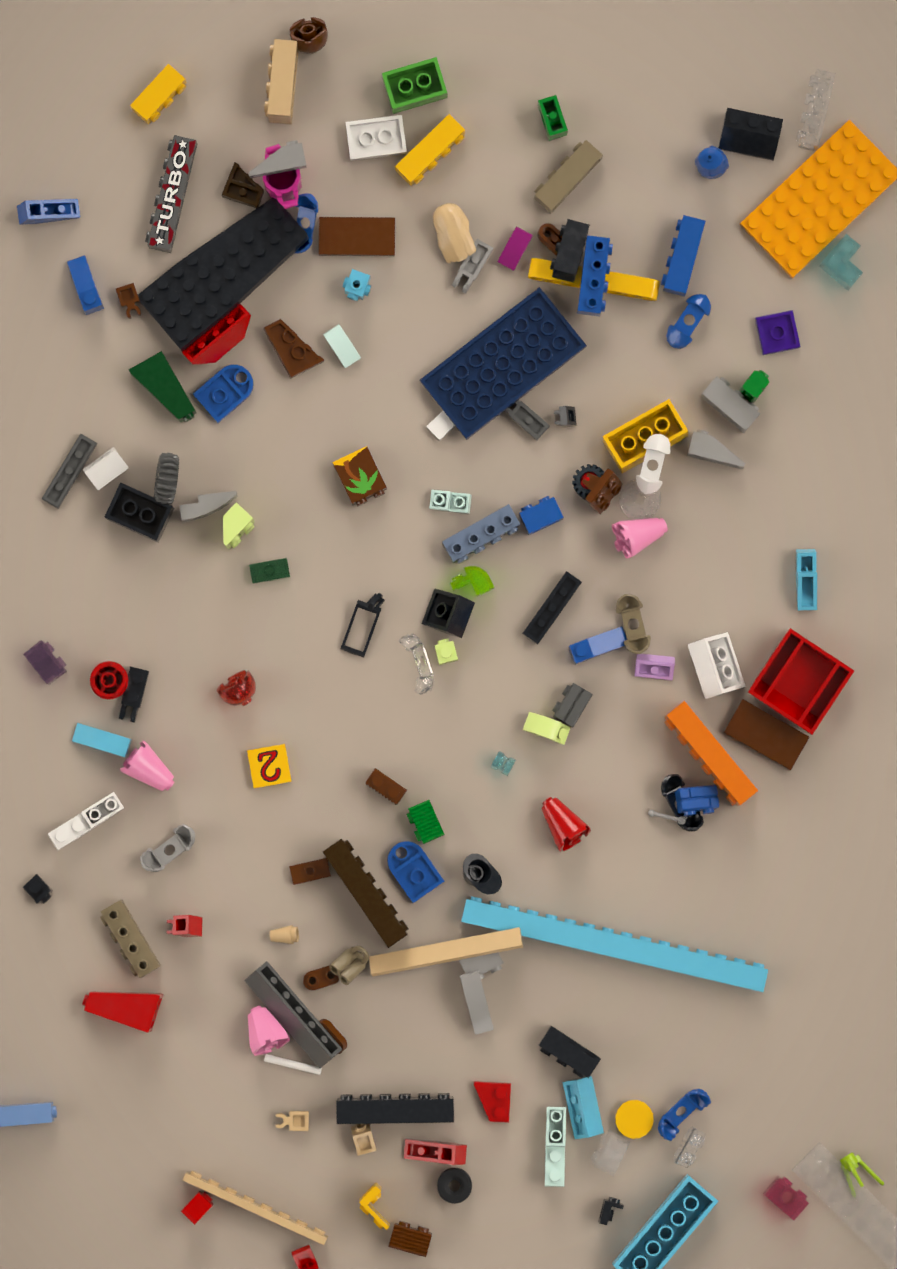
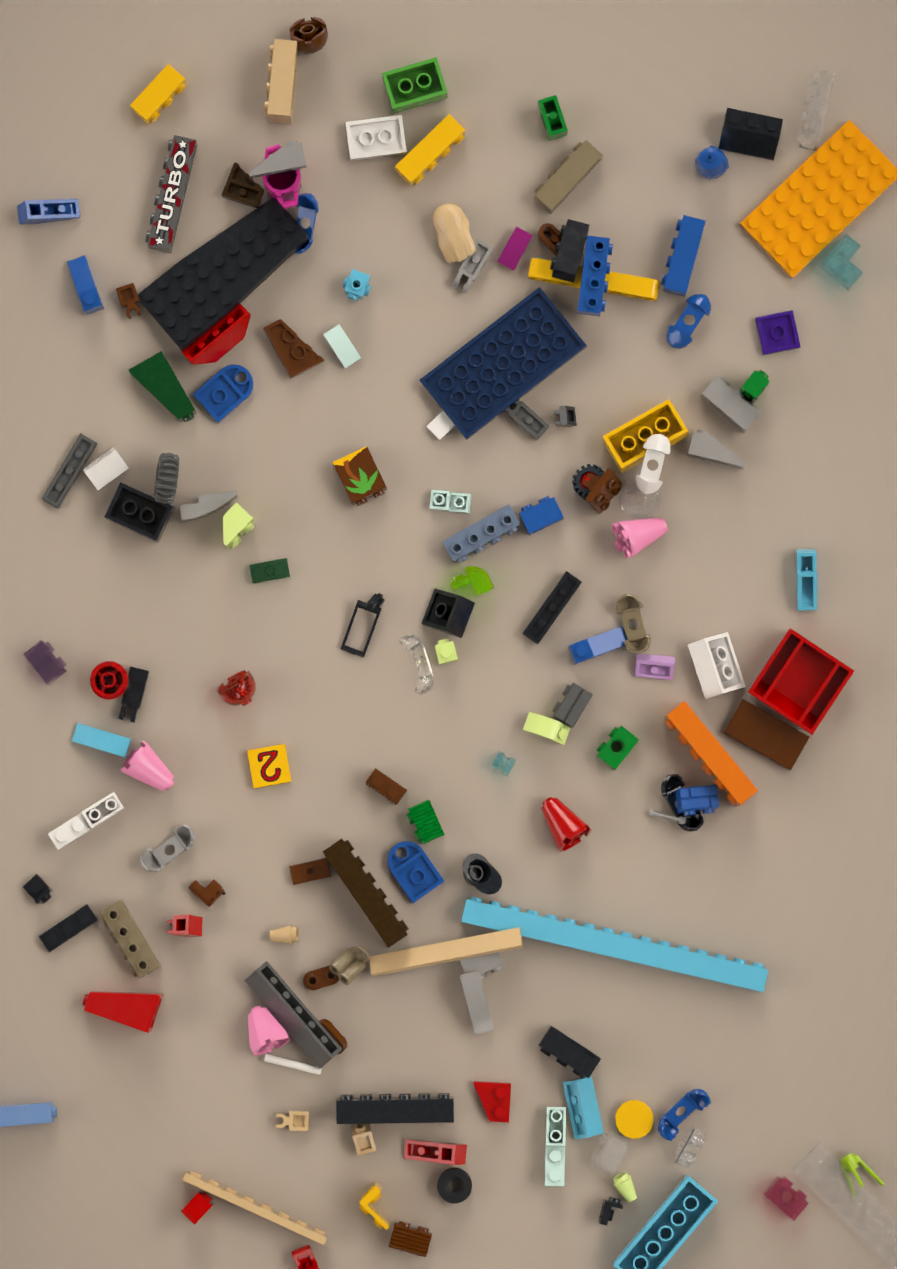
reddish brown tile [319,217,395,256] -> none
none -> black plate [39,904,98,952]
none -> reddish brown piece [188,880,226,907]
none -> green brick [596,726,639,771]
none -> yellowish green cone [613,1172,637,1203]

